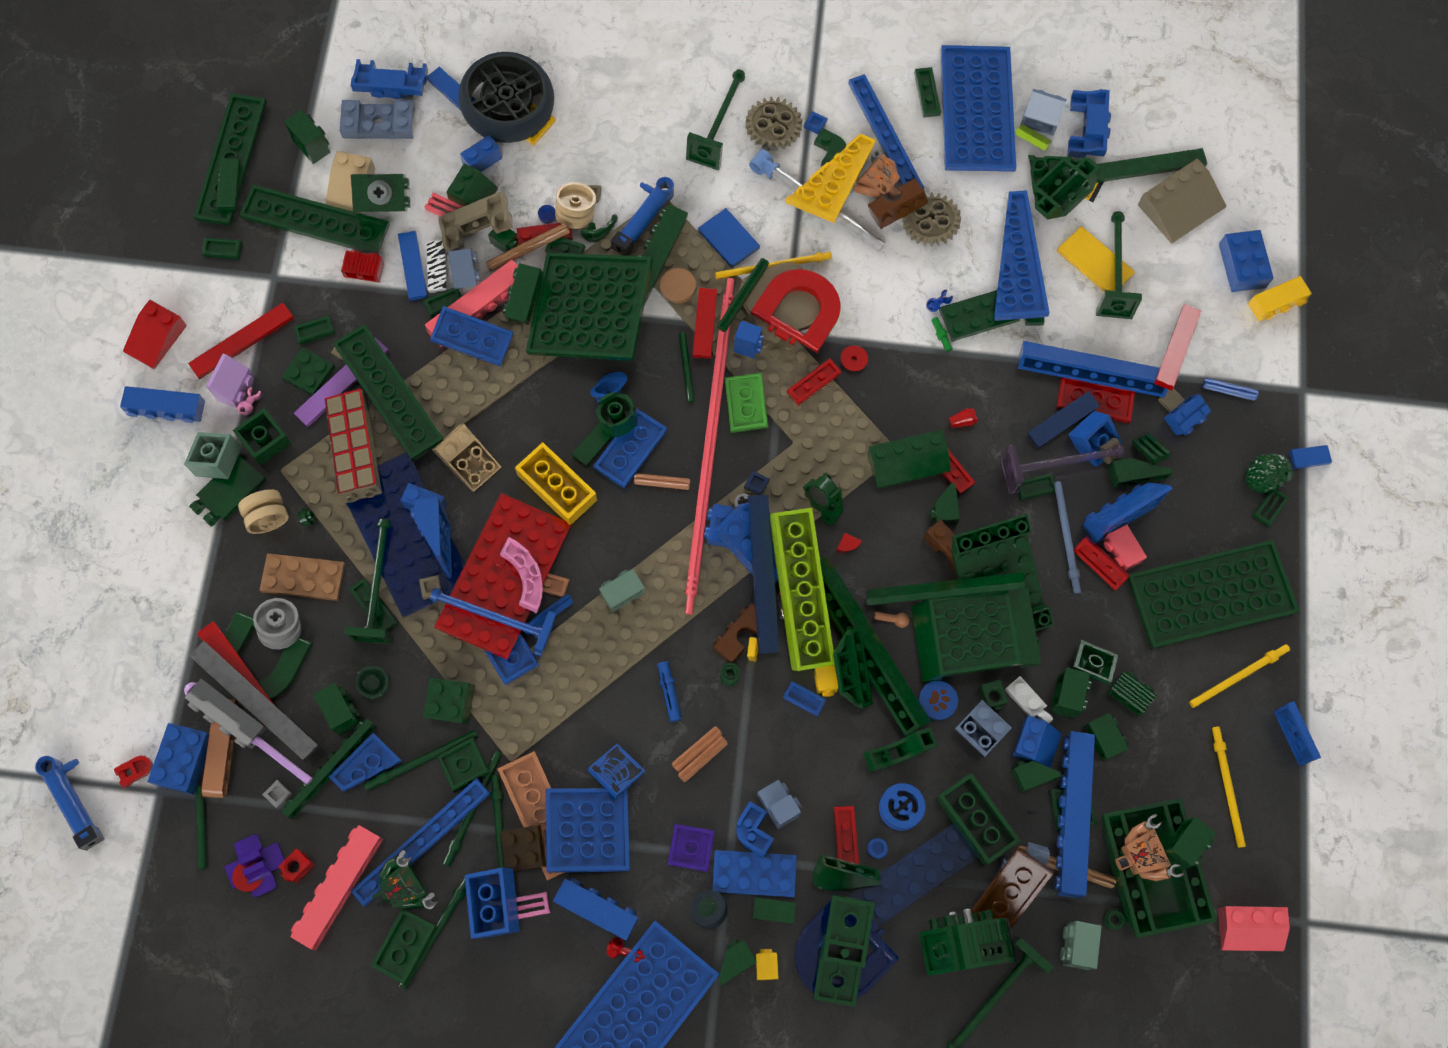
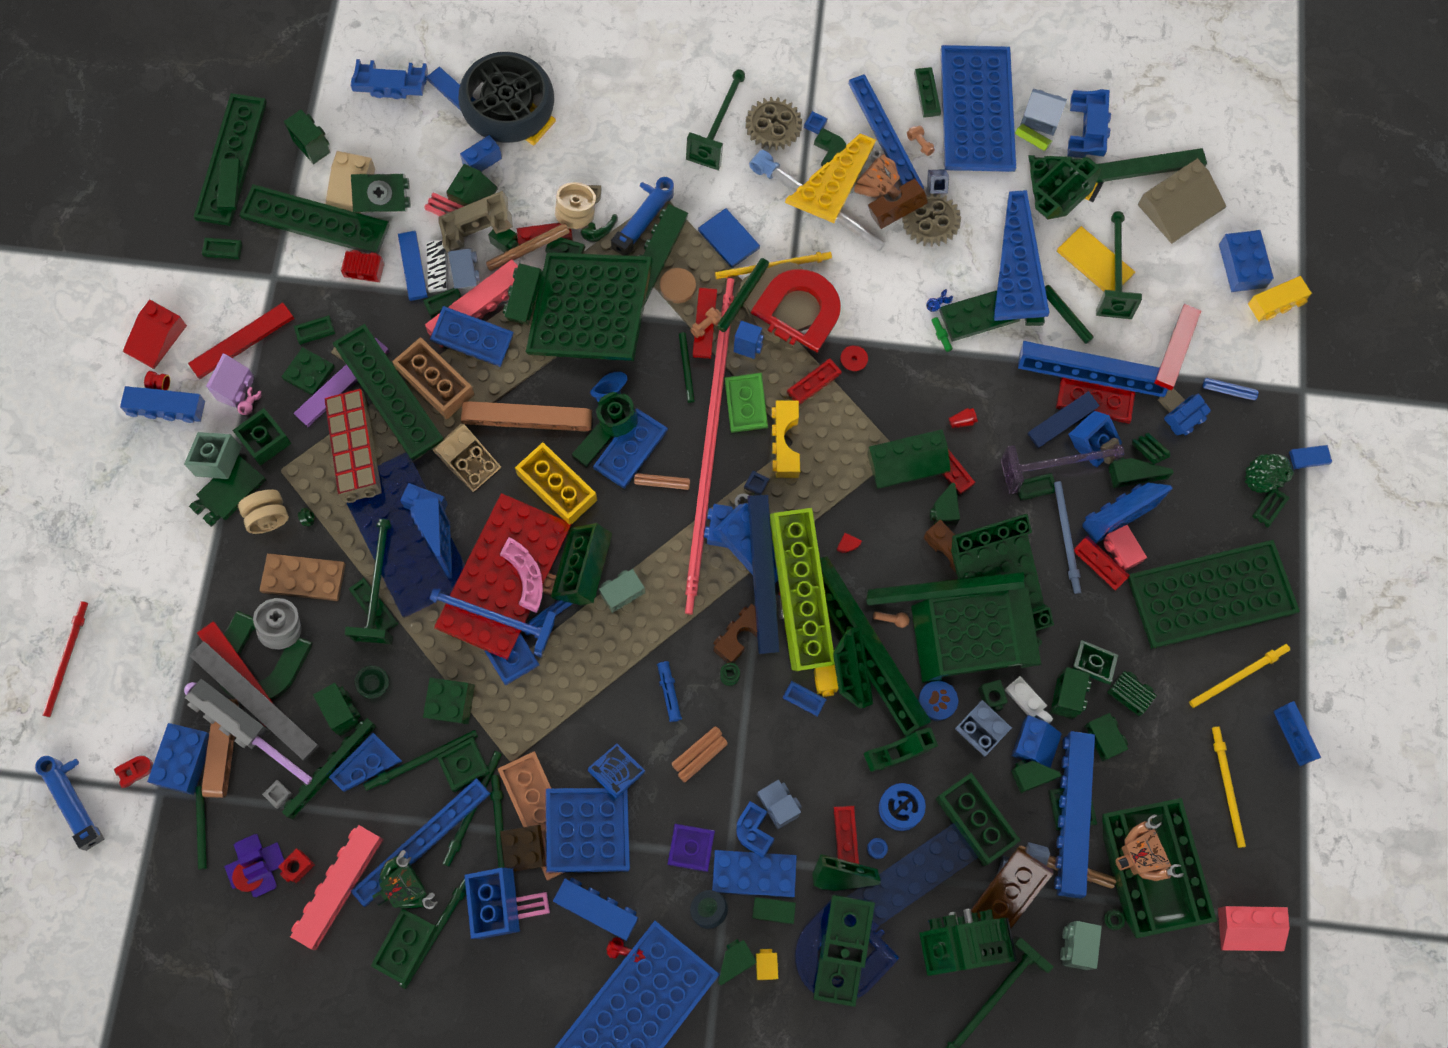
sand blue piece [339,100,415,139] -> none
dark tan tile [419,575,443,599] -> none
clear blue tile [538,205,556,224] -> none
yellow tile [747,637,758,662] -> none
dark green piece [803,473,844,526] -> none
dark green brick [1164,817,1216,870] -> none
none -> red bar [42,601,89,718]
none -> red wheel [144,371,170,391]
none -> medium nougat brick [392,337,475,419]
none -> nougat beam [461,401,593,431]
none -> dark green slope [550,523,612,605]
none -> nougat bar [690,307,722,338]
none -> yellow arch [771,401,800,478]
none -> nougat bar [907,125,935,156]
none -> dark blue brick [927,169,949,194]
none -> dark green axle [1045,285,1094,344]

